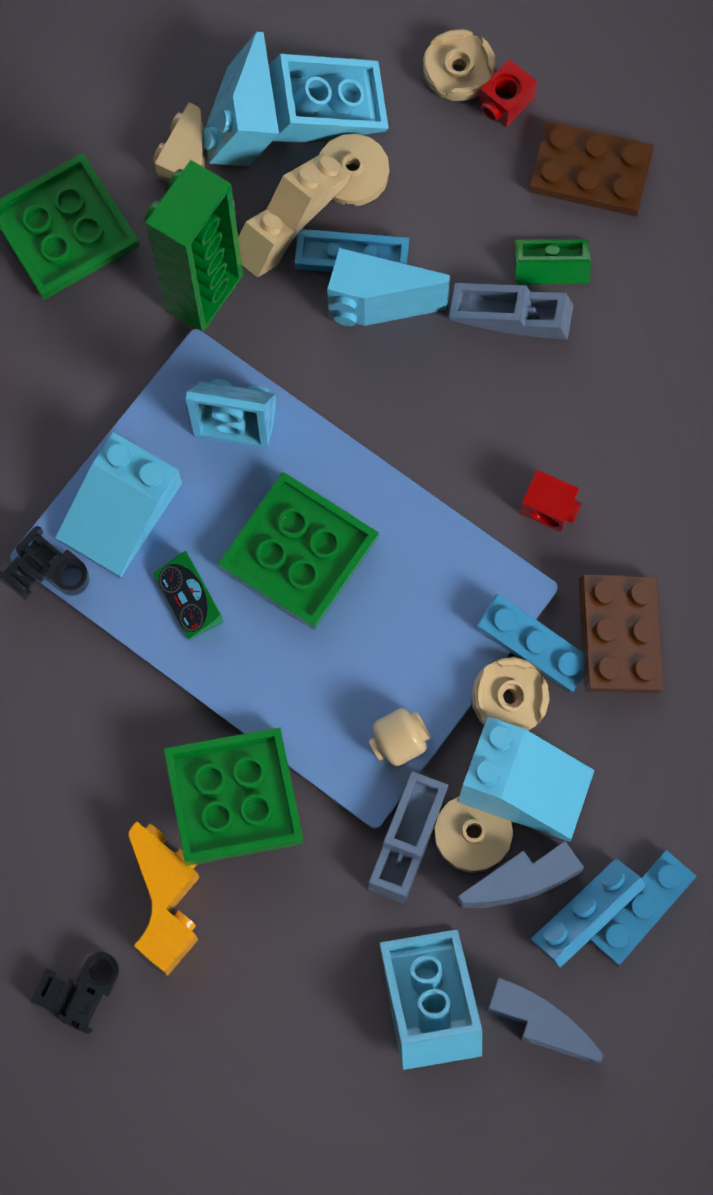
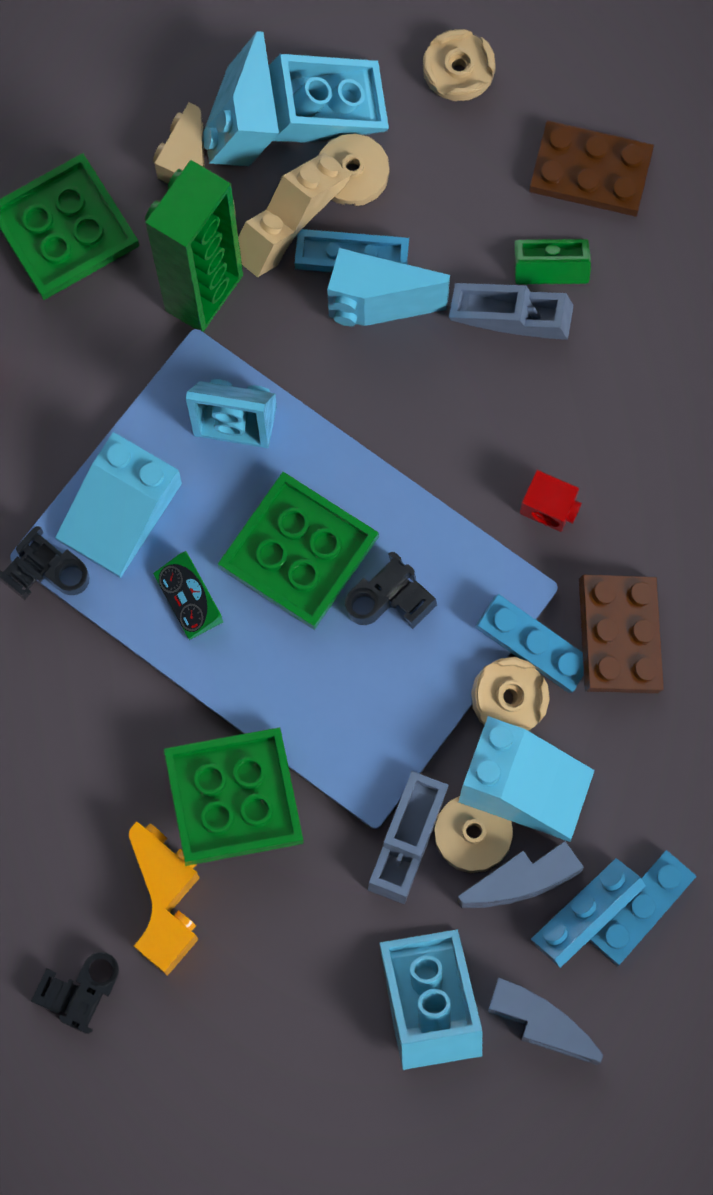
tan head [369,708,430,766] -> none
red brick [479,59,537,127] -> none
none -> black piece [345,552,437,629]

